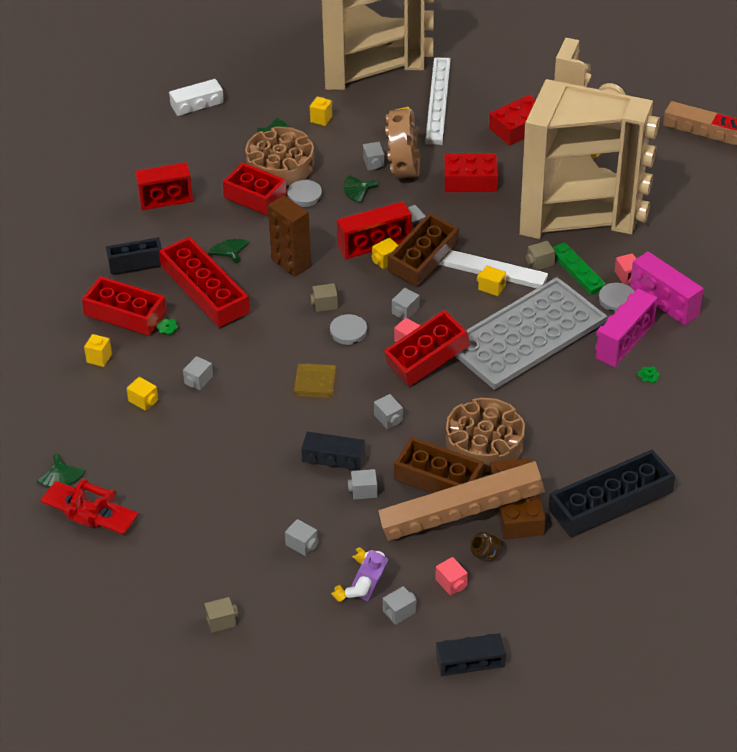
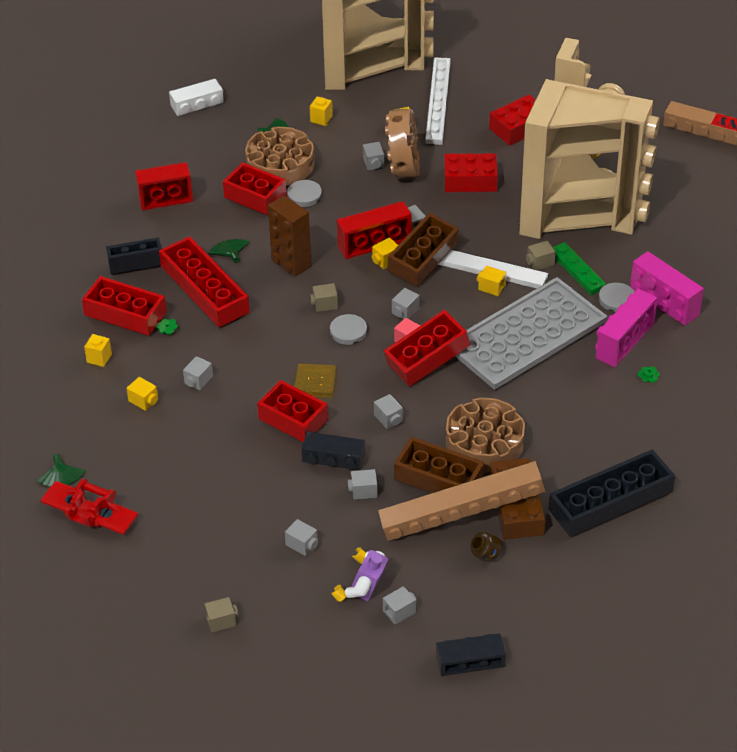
dark green hand [343,175,378,202] -> none
coral brick [436,557,468,596] -> none
coral brick [615,253,636,284] -> none
none -> red brick [257,380,329,442]

